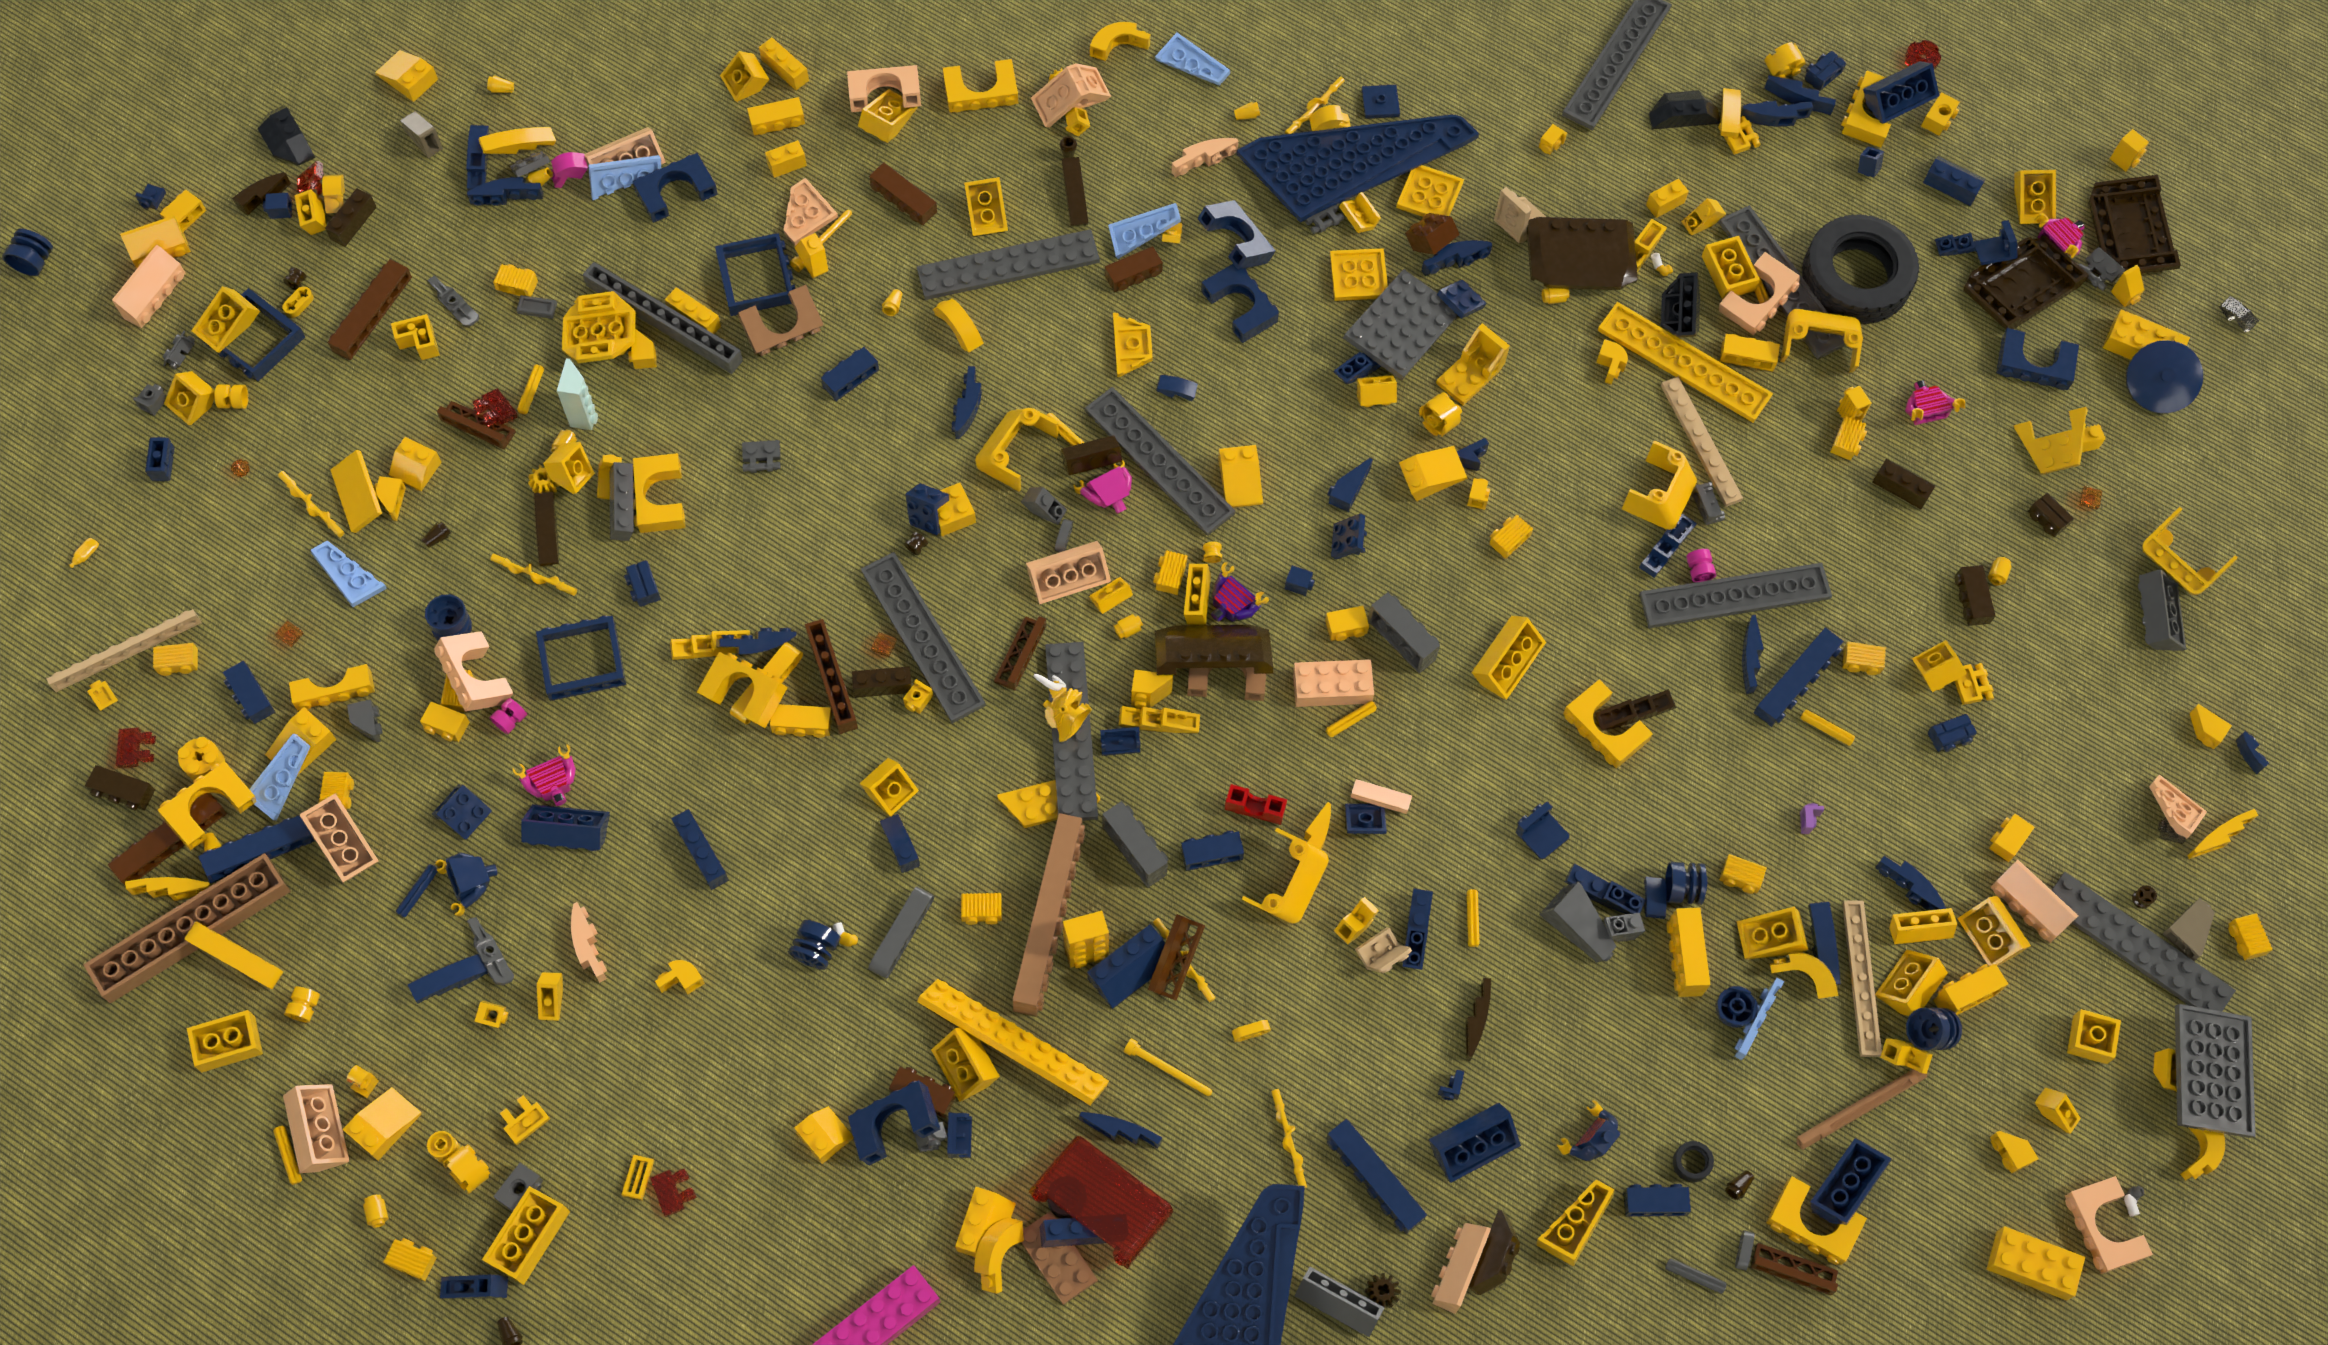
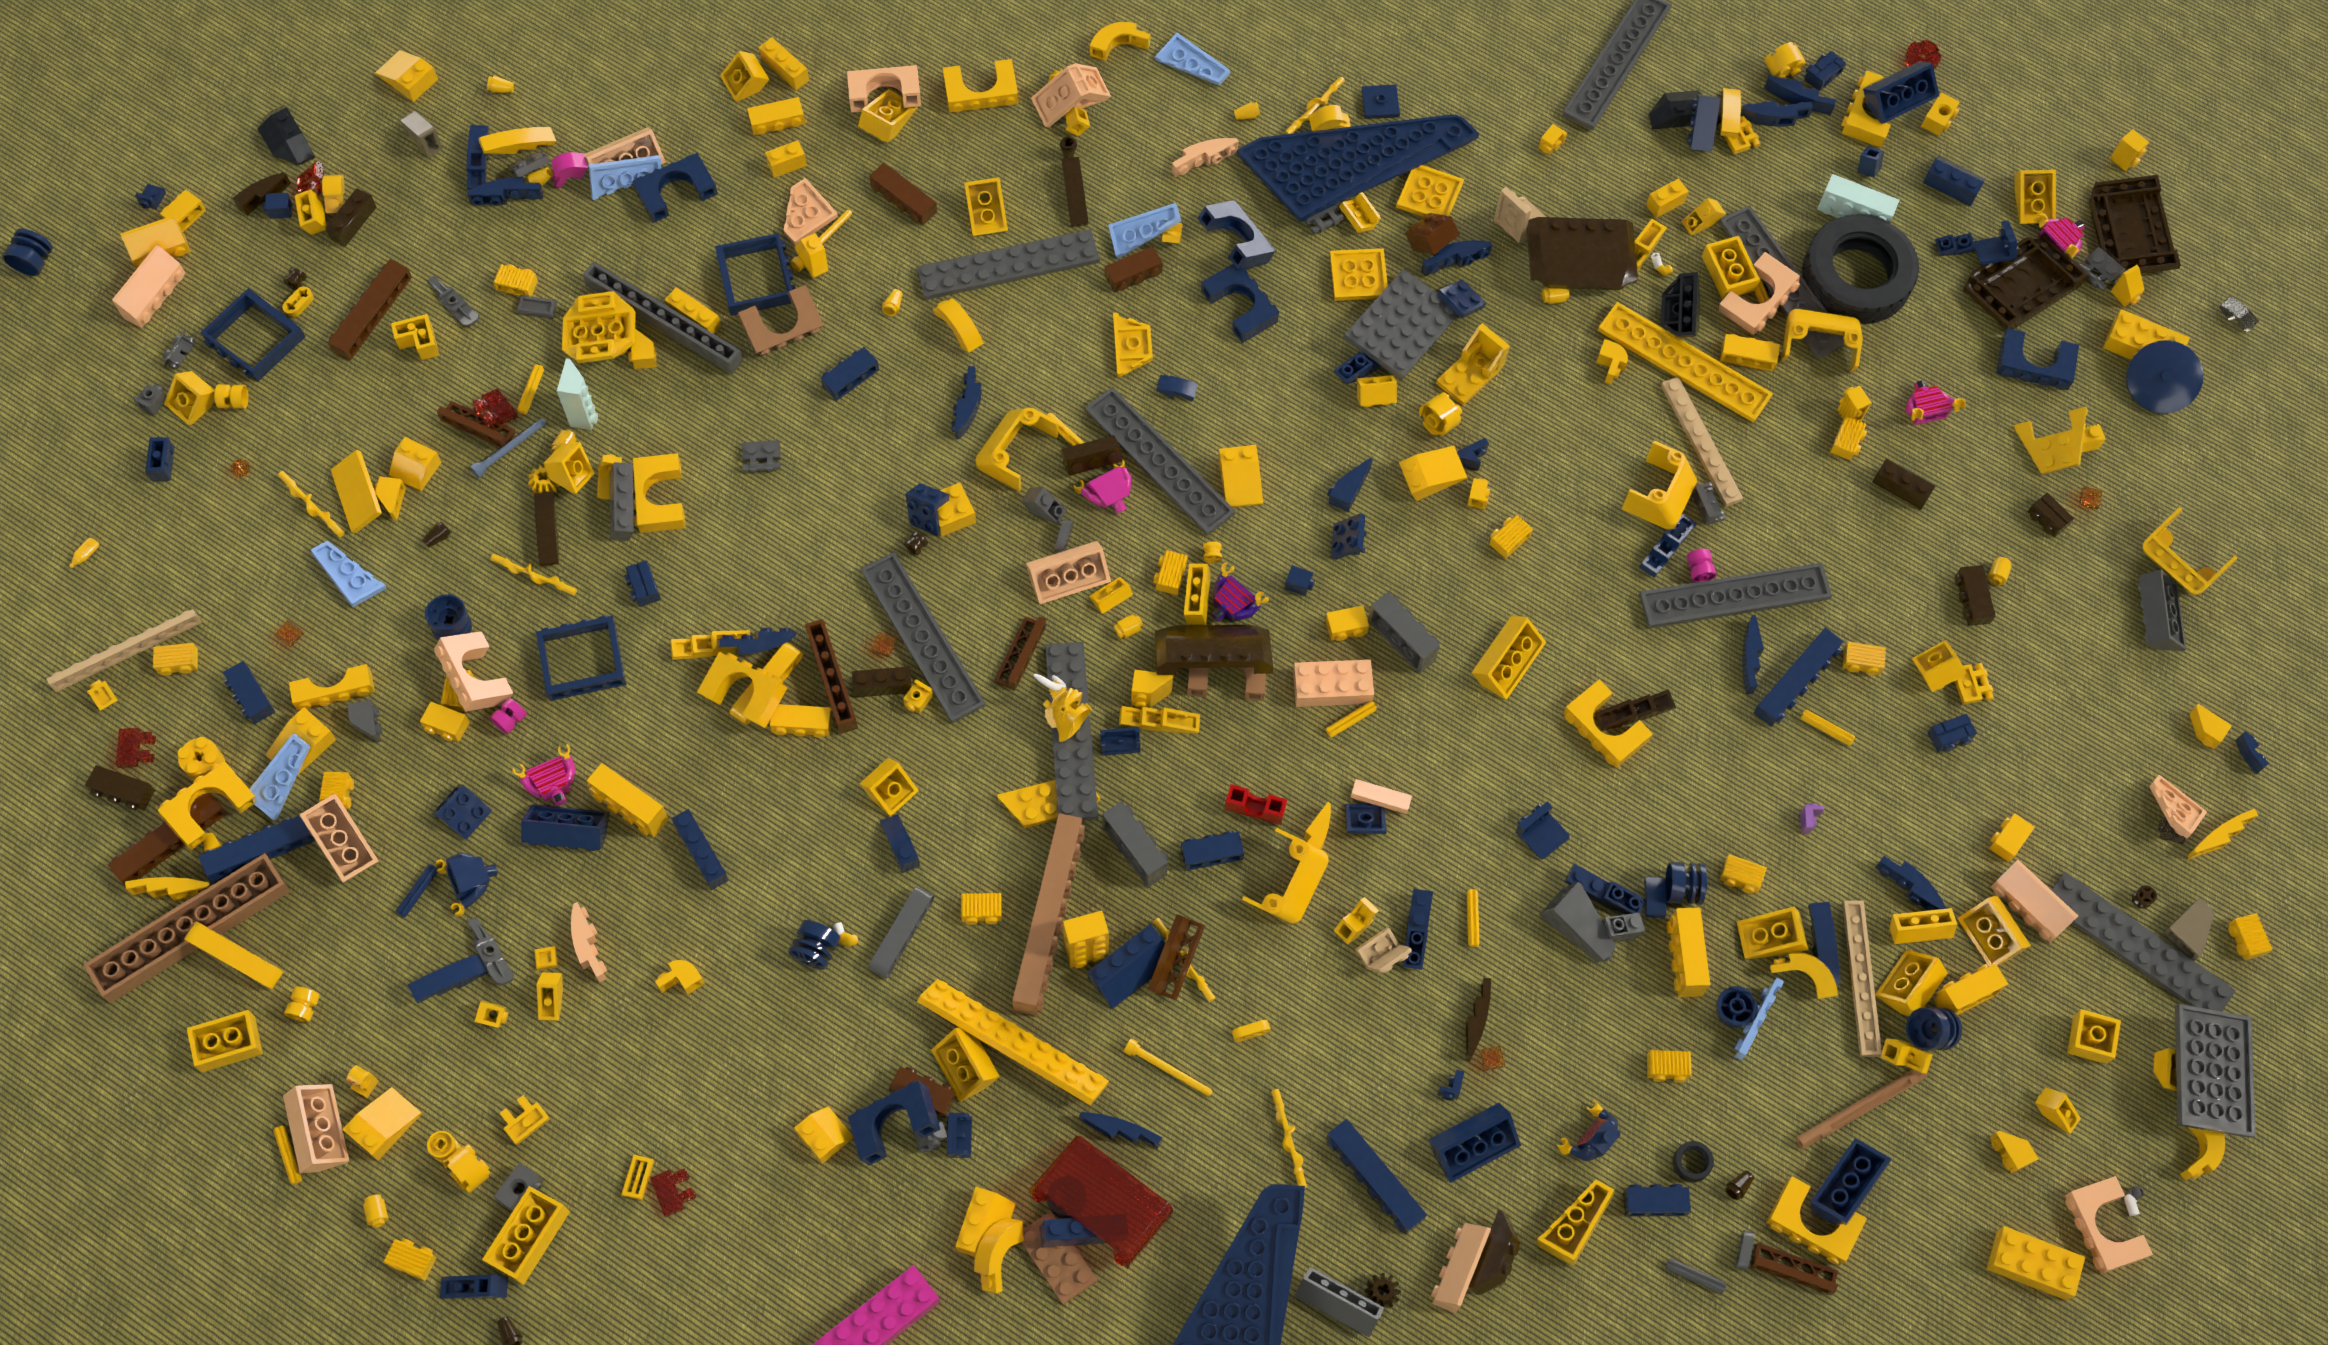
yellow slope [191,286,260,353] -> none
none -> sand blue piece [470,419,546,479]
none -> yellow tile [534,946,558,971]
none -> yellow brick [587,763,669,838]
none -> clear orange plate [1480,1046,1505,1071]
none -> yellow brick [1647,1050,1691,1083]
none -> dark blue brick [1687,94,1720,151]
none -> light aqua brick [1817,174,1899,223]

